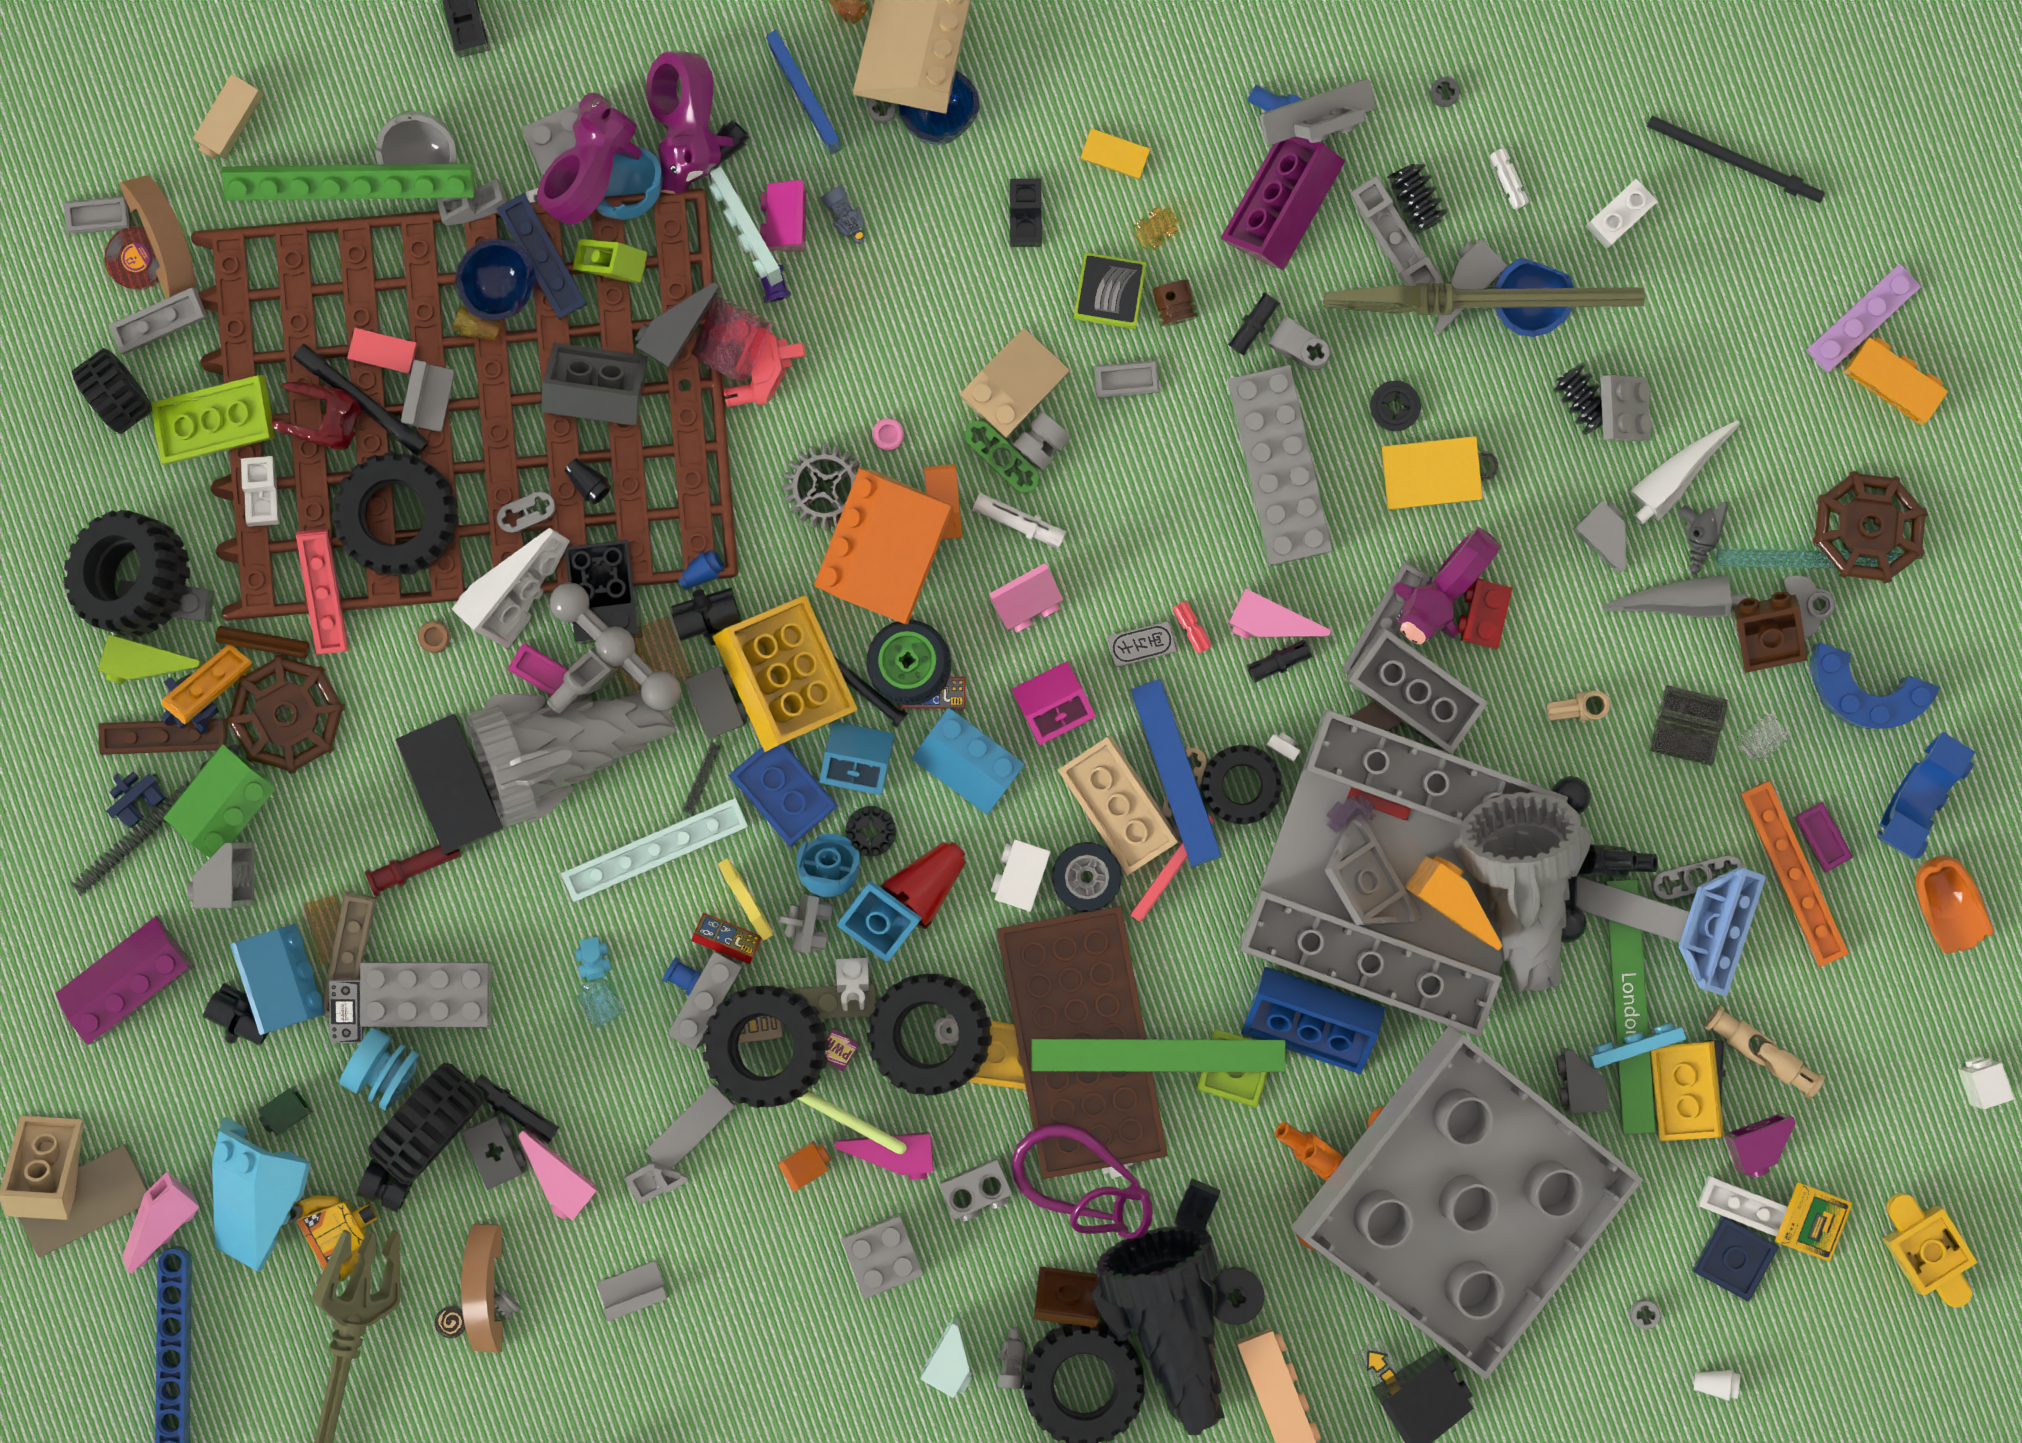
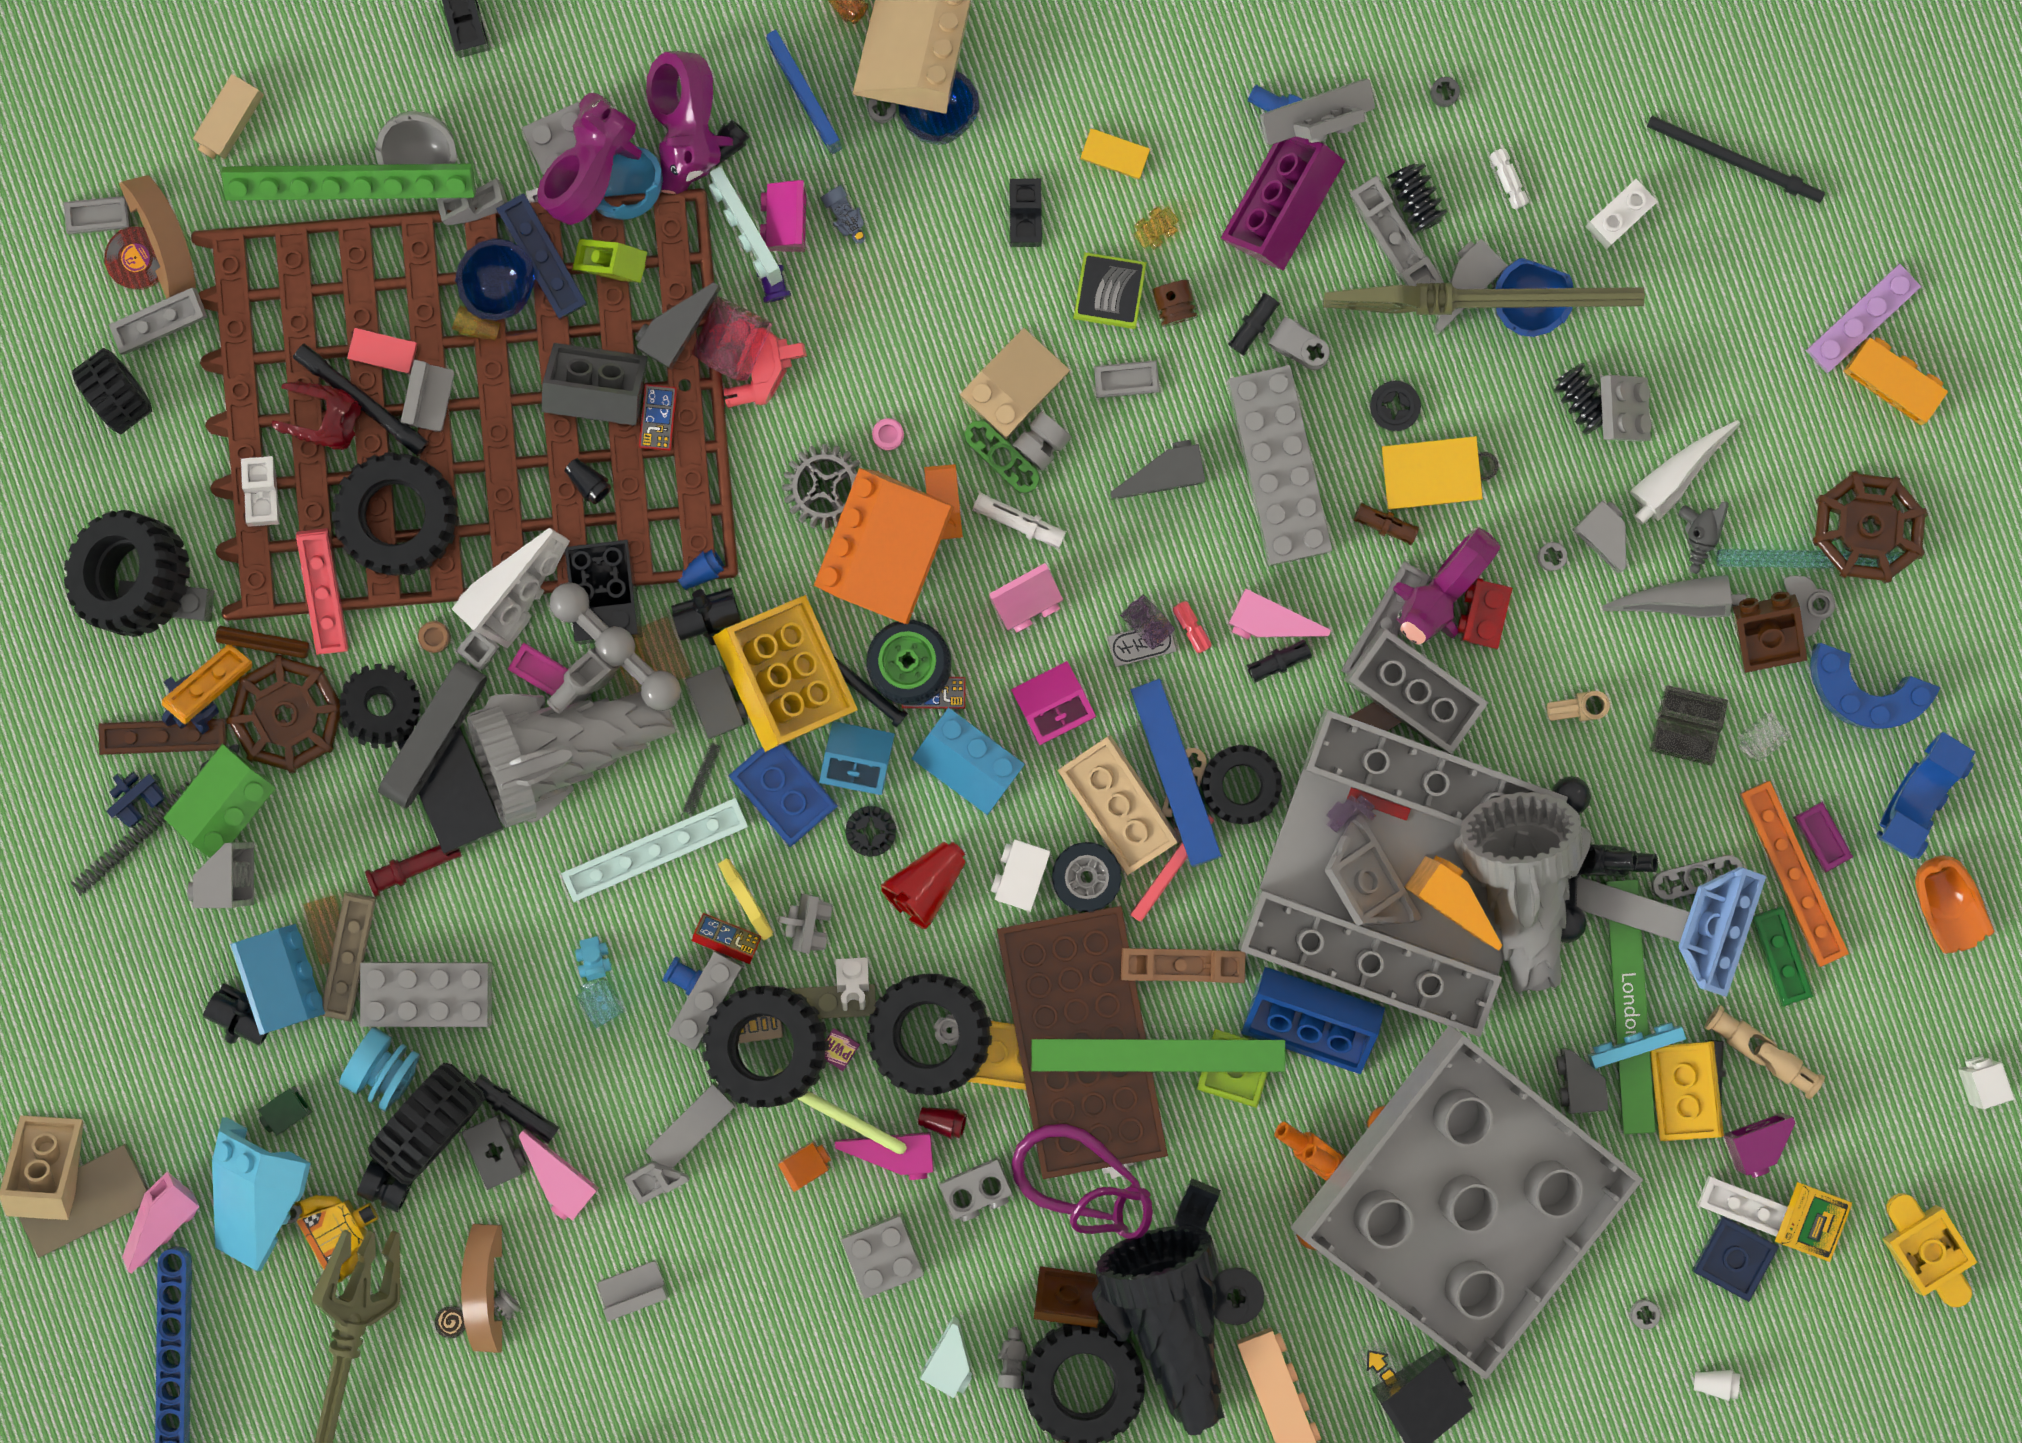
magenta slope [55,916,195,1045] -> none
lime slope [98,634,205,684] -> none
lime plate [151,375,276,465] -> none
tile [329,978,363,1043] -> none
light grey beam [497,492,556,533] -> none
dark azure cylinder [796,833,860,897] -> none
dark azure slope [836,880,921,963] -> none
white plate [1265,732,1300,762] -> none
none -> black tyre [340,664,420,749]
none -> dark grey beam [378,660,487,809]
none -> light grey slope [456,629,500,671]
none -> tile [639,384,678,451]
none -> dark red cone [918,1107,967,1140]
none -> dark grey slope [1110,440,1205,500]
none -> bracket [1120,594,1175,650]
none -> medium nougat slope [1121,948,1246,983]
none -> reddish brown pin [1353,502,1419,545]
none -> light grey bush [1537,542,1568,571]
none -> green tile [1752,906,1814,1007]

